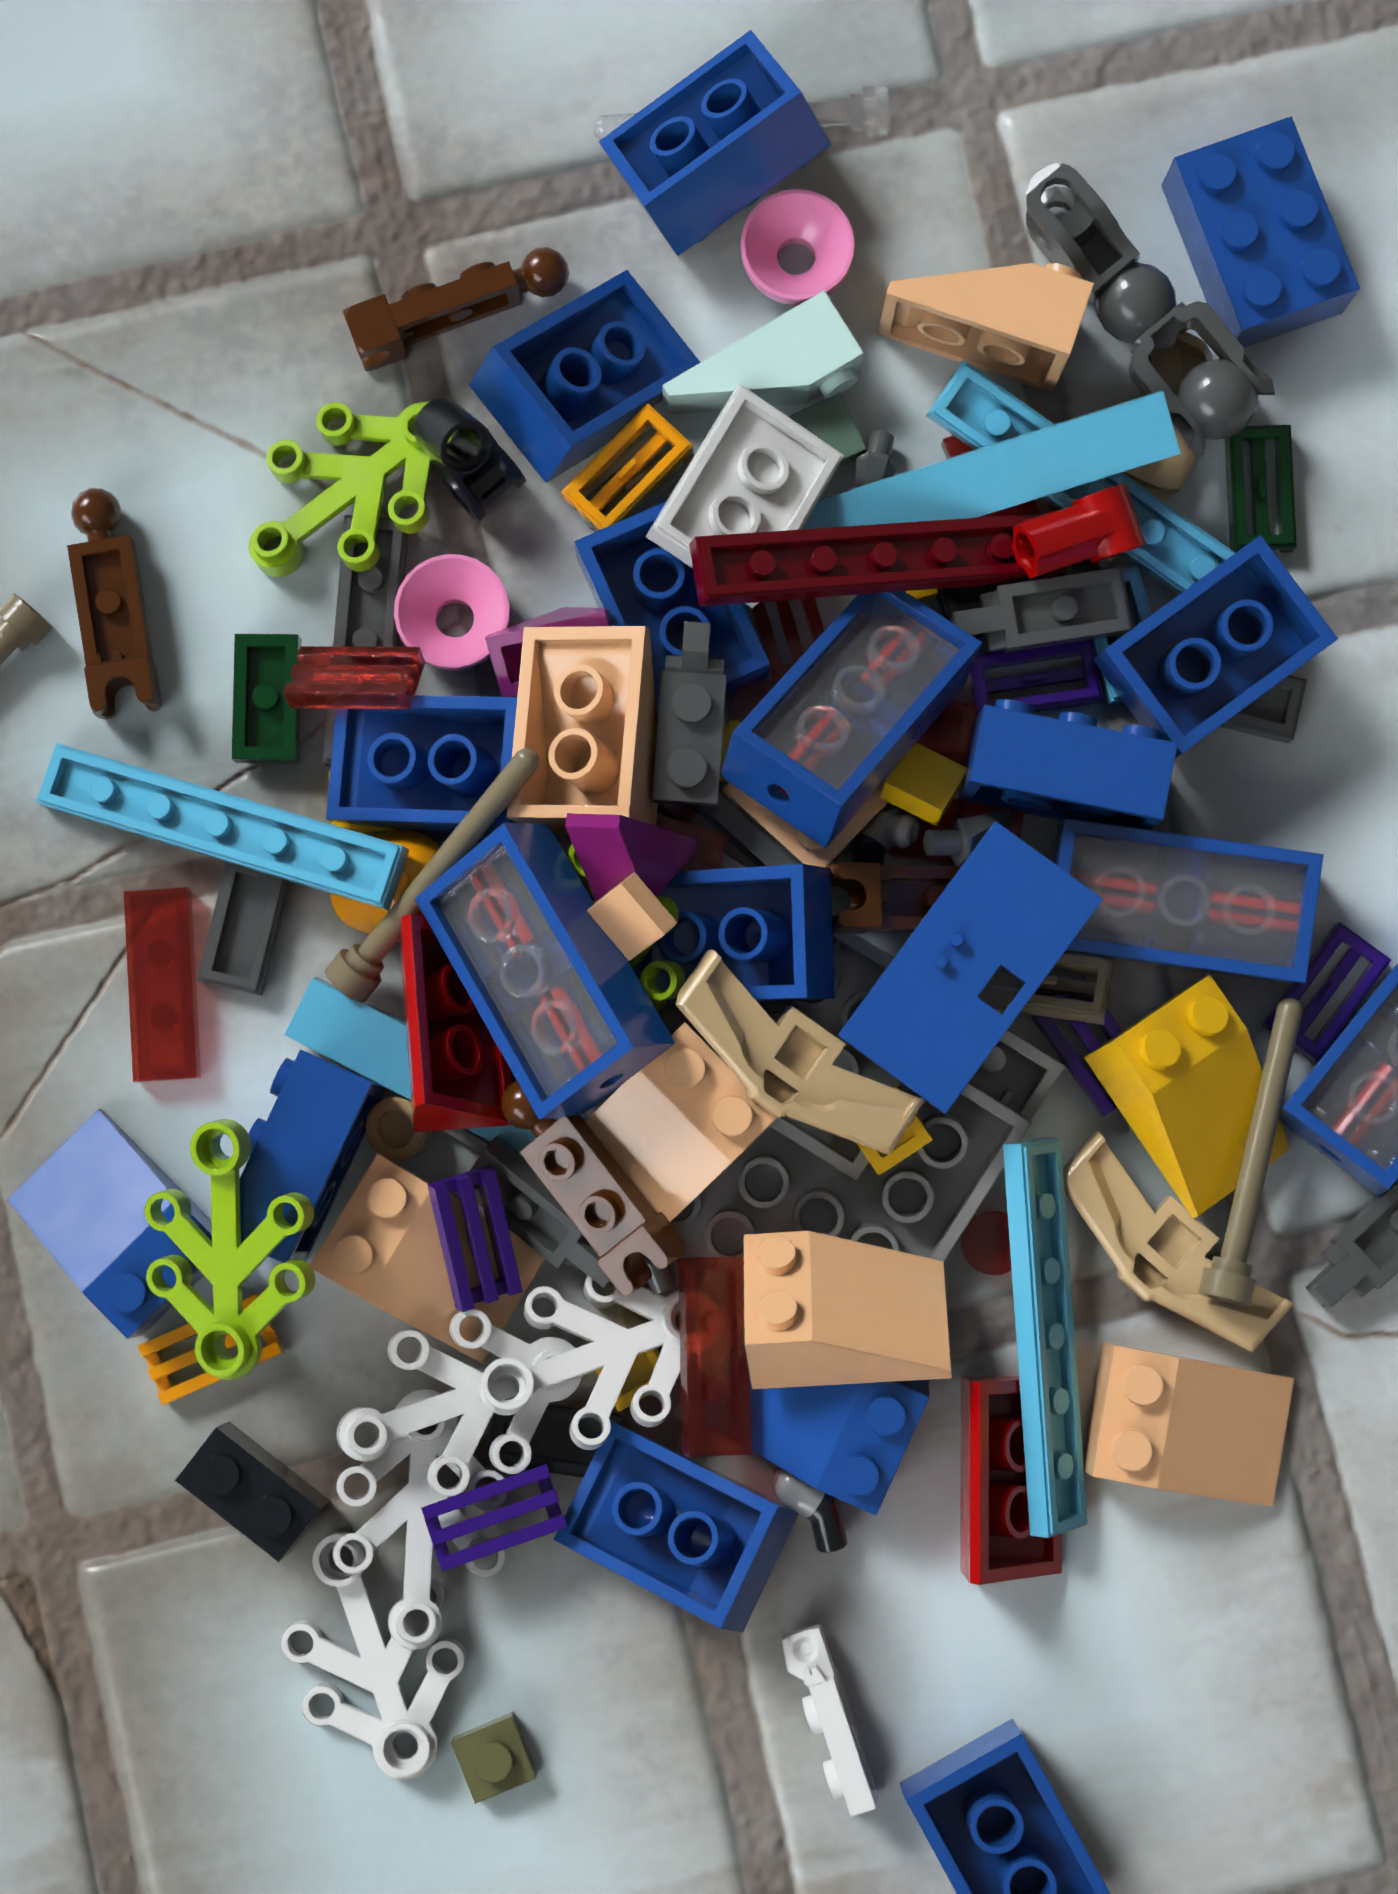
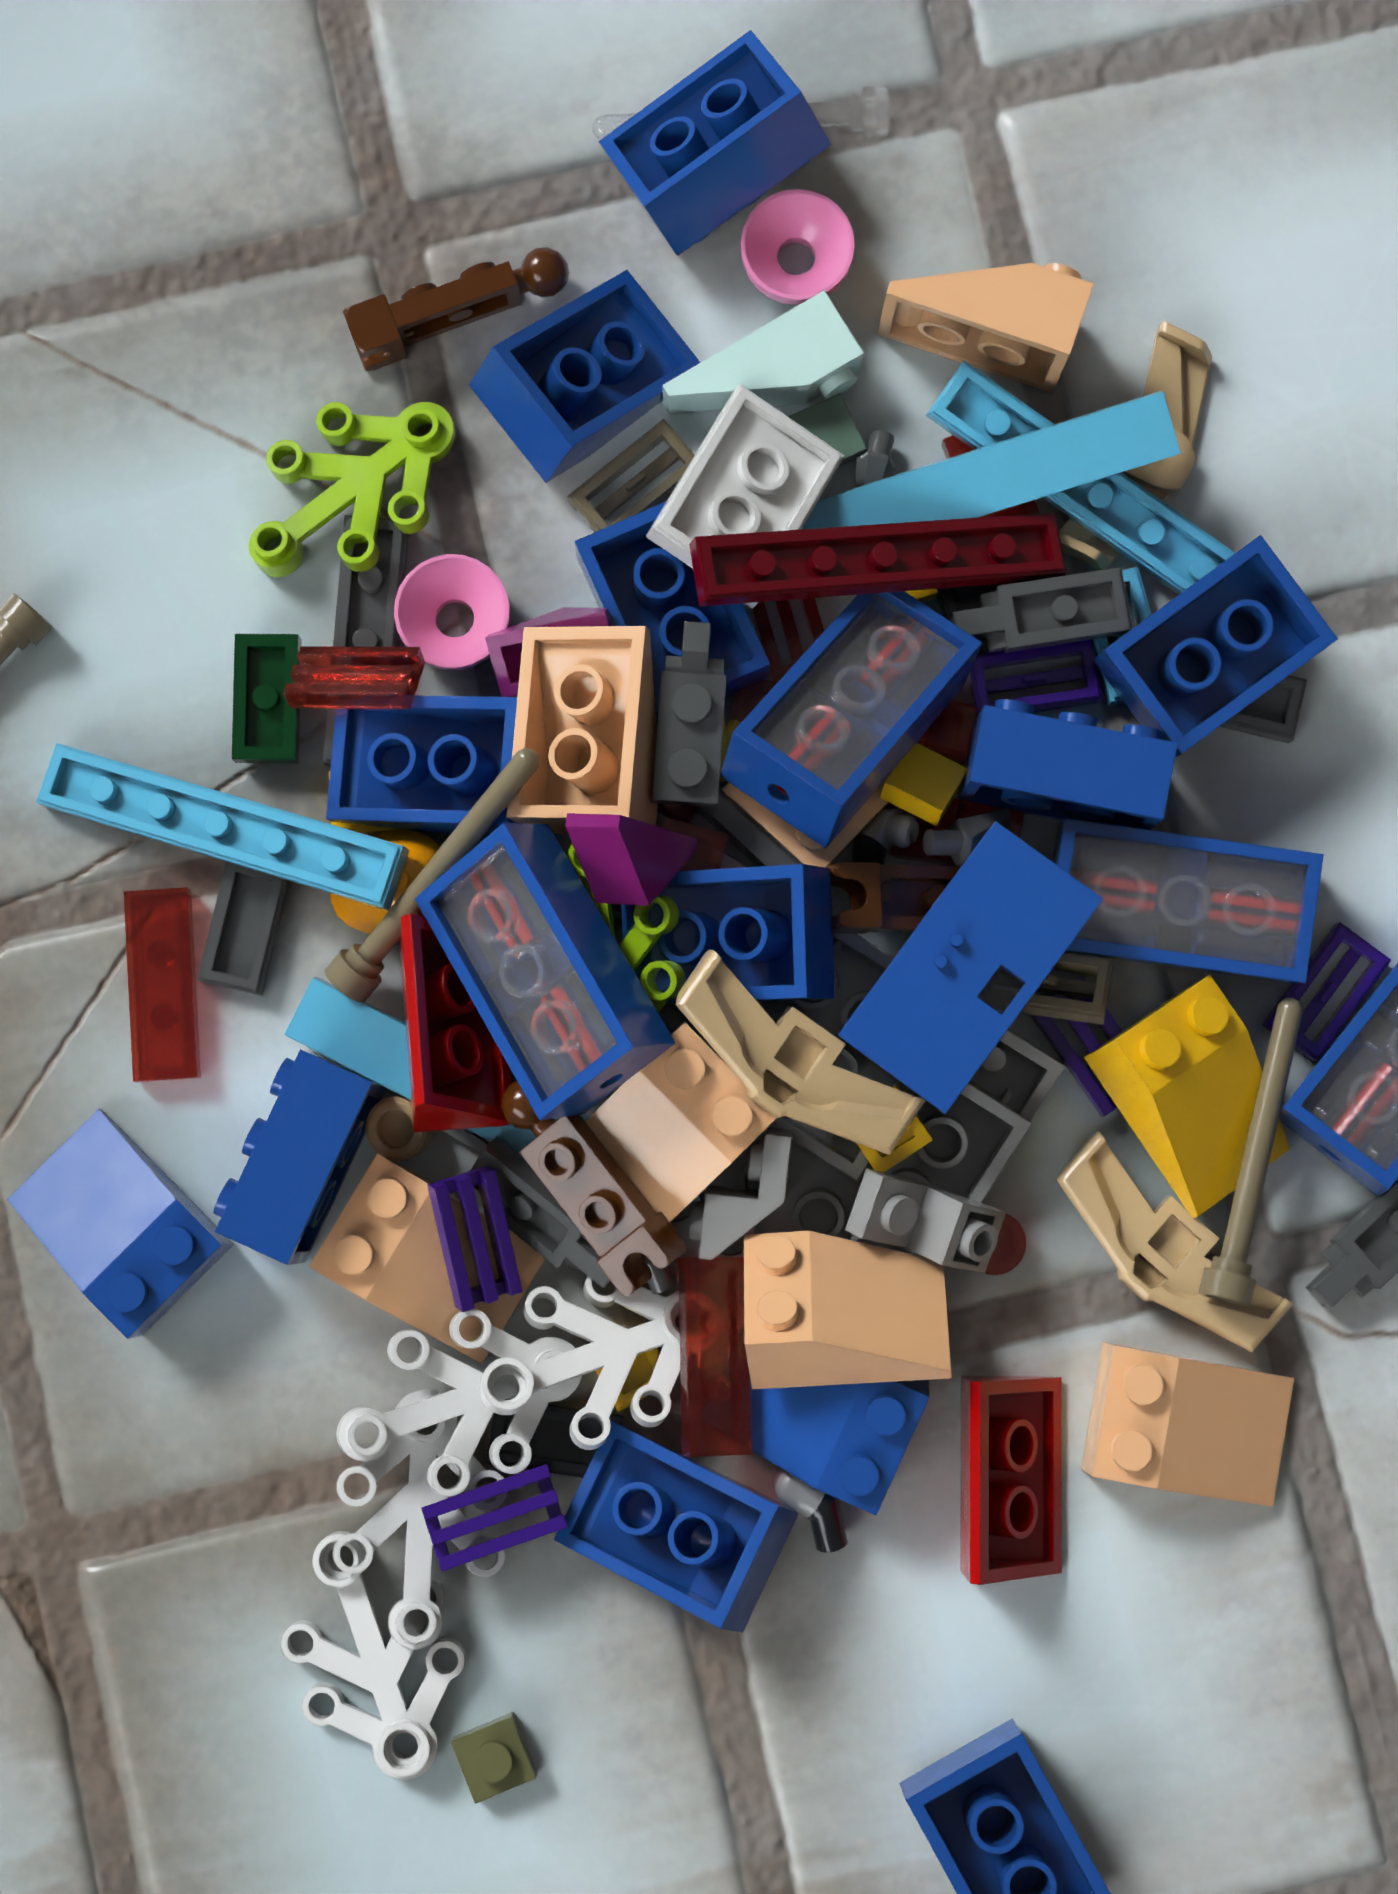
reddish brown plate [67,488,162,720] -> none
light orange tile [138,1293,285,1405] -> none
lime plant [144,1119,315,1380] -> none
black brick [175,1421,330,1562] -> none
black piece [414,398,527,522] -> none
light orange tile [561,403,693,531] -> none
light nougat tile [587,872,677,961] -> none
white hinge [782,1624,878,1817] -> none
medium azure tile [1003,1138,1088,1538] -> none
red piece [1011,483,1146,579] -> none
dark grey piece [1026,163,1275,455] -> none
blue brick [1161,116,1360,348] -> none
dark green tile [1225,425,1297,553] -> none
none -> light grey slope [689,1128,794,1260]
none -> light grey slope [845,1169,1006,1274]

